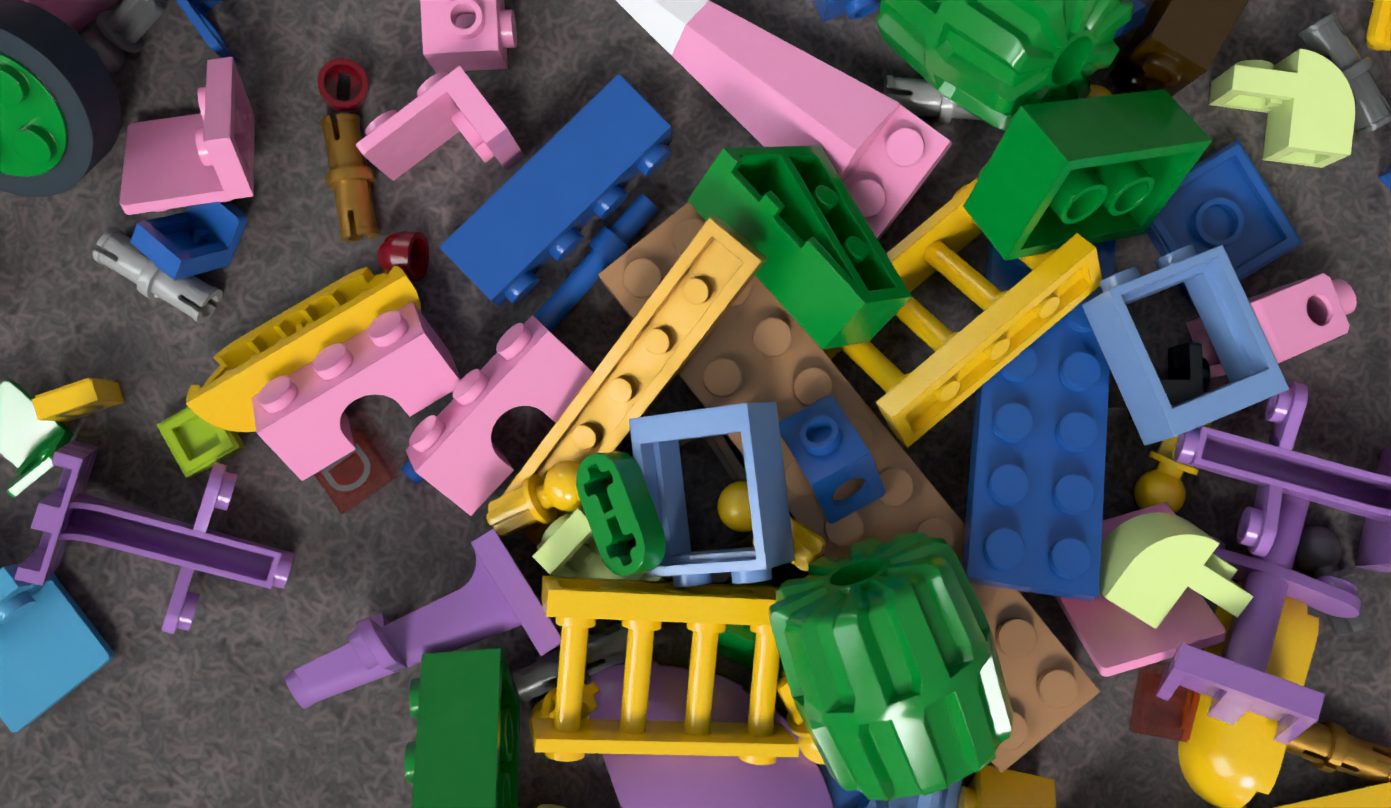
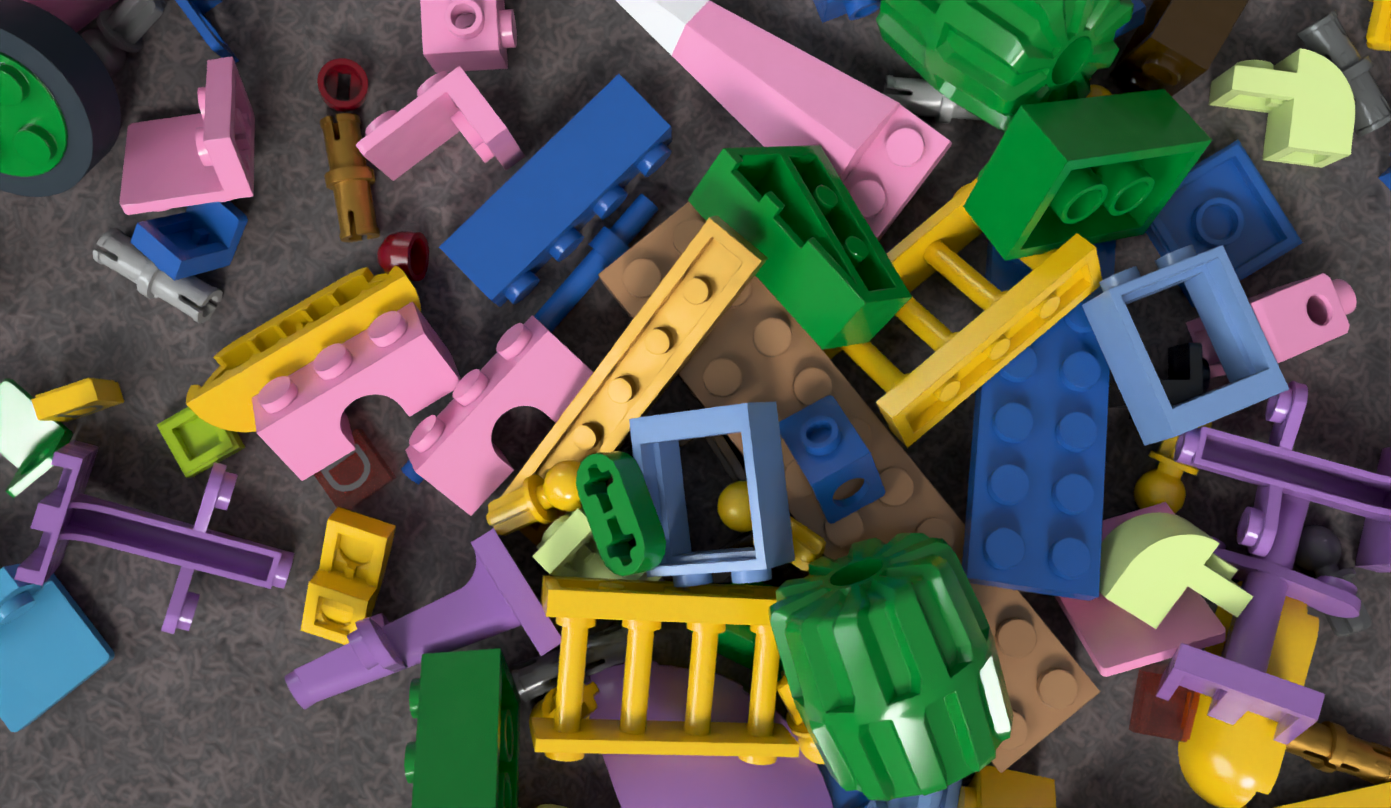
none -> yellow slope [301,507,396,645]

